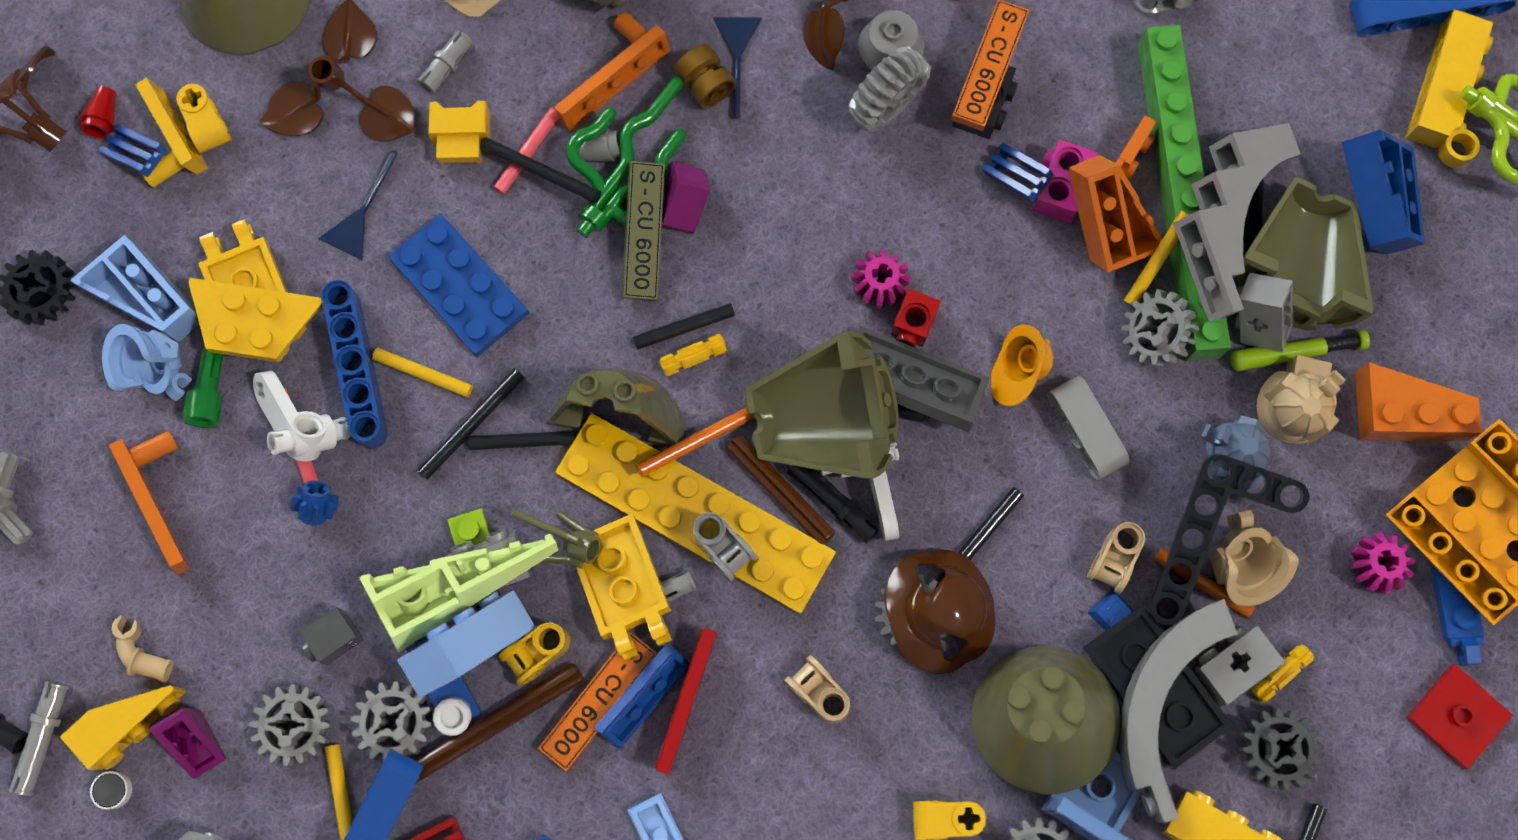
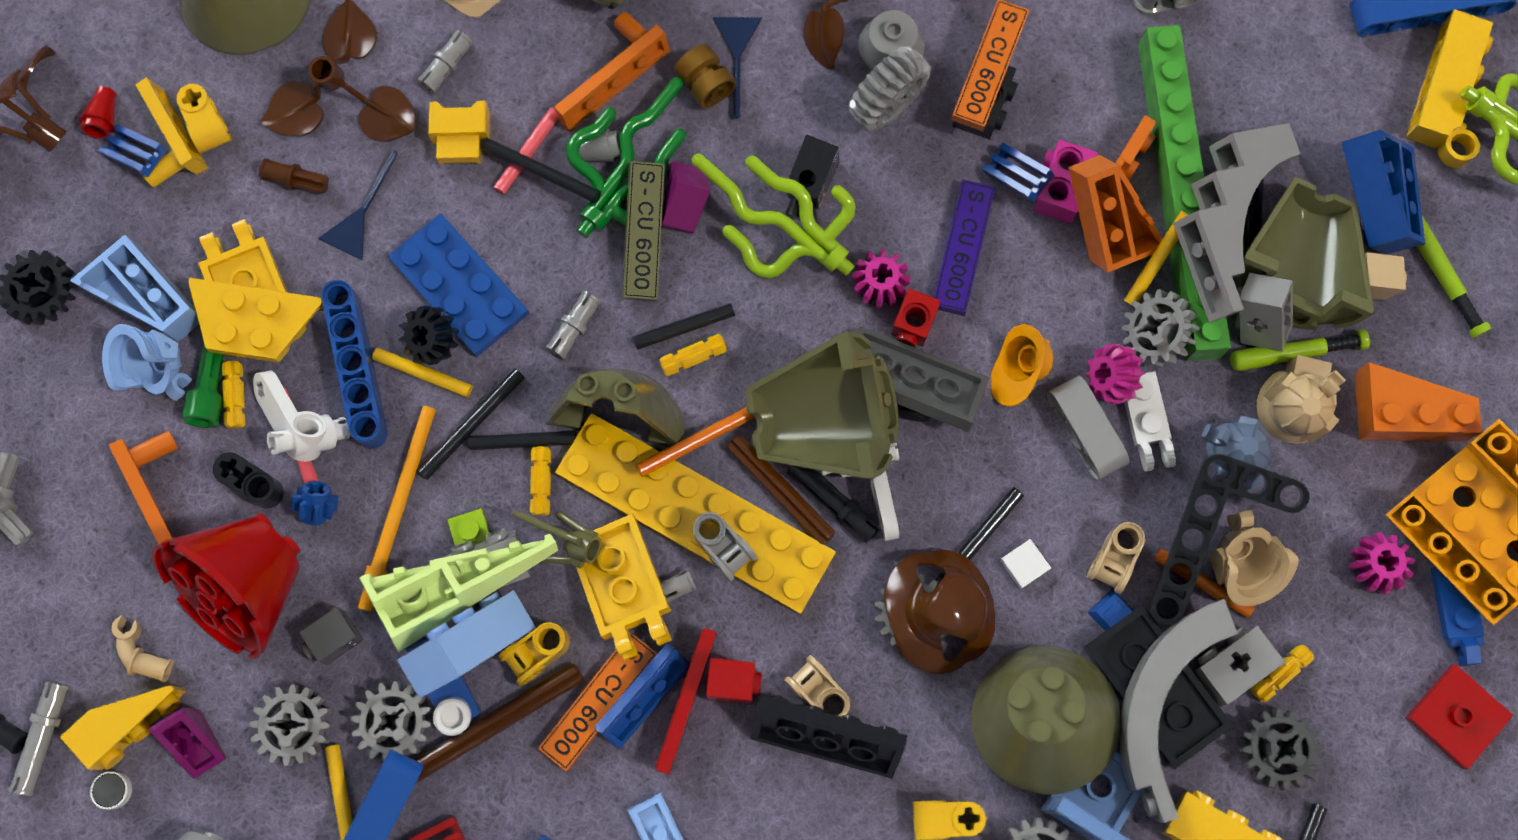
none -> red cone [152,513,300,659]
none -> black beam [212,452,284,509]
none -> yellow axle [222,361,245,429]
none -> reddish brown axle [259,158,329,194]
none -> light orange bar [357,406,436,612]
none -> black gear [398,306,460,365]
none -> yellow axle [530,446,551,516]
none -> light grey pin [545,290,601,360]
none -> lime plant [691,153,856,279]
none -> red brick [706,658,762,705]
none -> black plate [750,695,908,779]
none -> black torso [785,134,840,221]
none -> dark purple tile [934,179,995,316]
none -> white tile [1000,539,1051,590]
none -> dark pink gear [1084,344,1146,404]
none -> white hinge [1124,371,1176,472]
none -> tan brick [1365,252,1407,299]
none -> lime piece [1416,216,1492,339]

